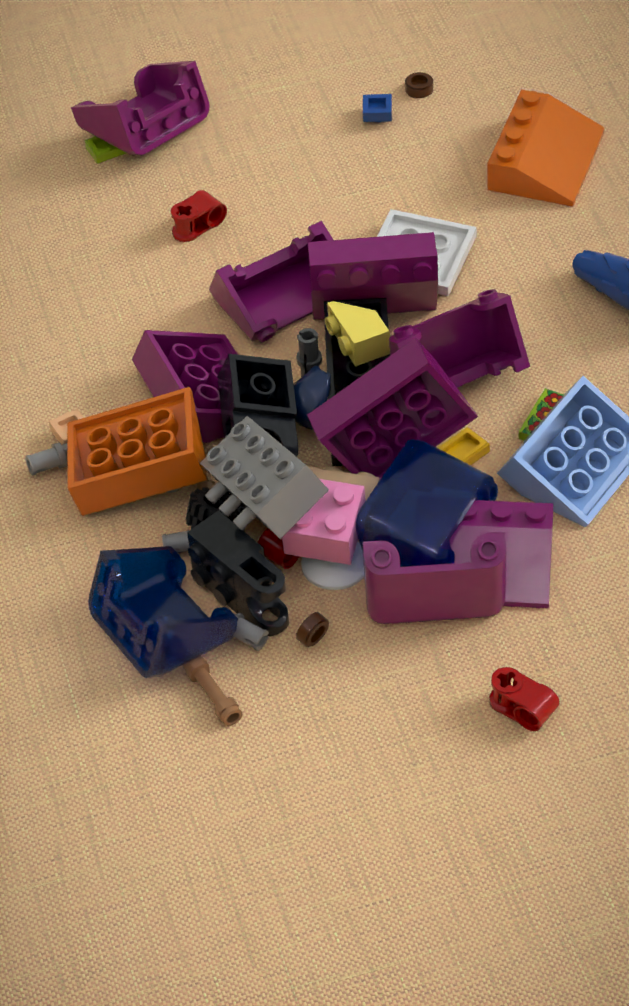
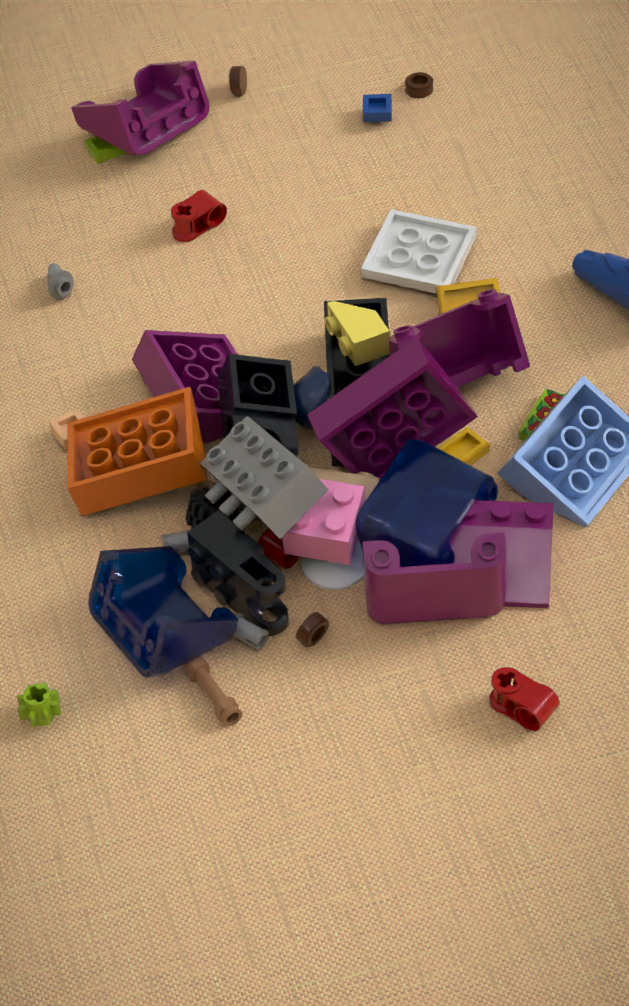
light grey pin [25,442,67,475] -> none
magenta windscreen [209,220,333,343] -> none
dark grey pin [296,328,322,377] -> none
magenta slope [308,232,438,320] -> none
orange slope [487,89,605,207] -> none
none -> lime gear [17,682,61,727]
none -> light grey plate [47,263,74,300]
none -> reddish brown tile [229,66,247,95]
none -> yellow tile [436,277,500,314]

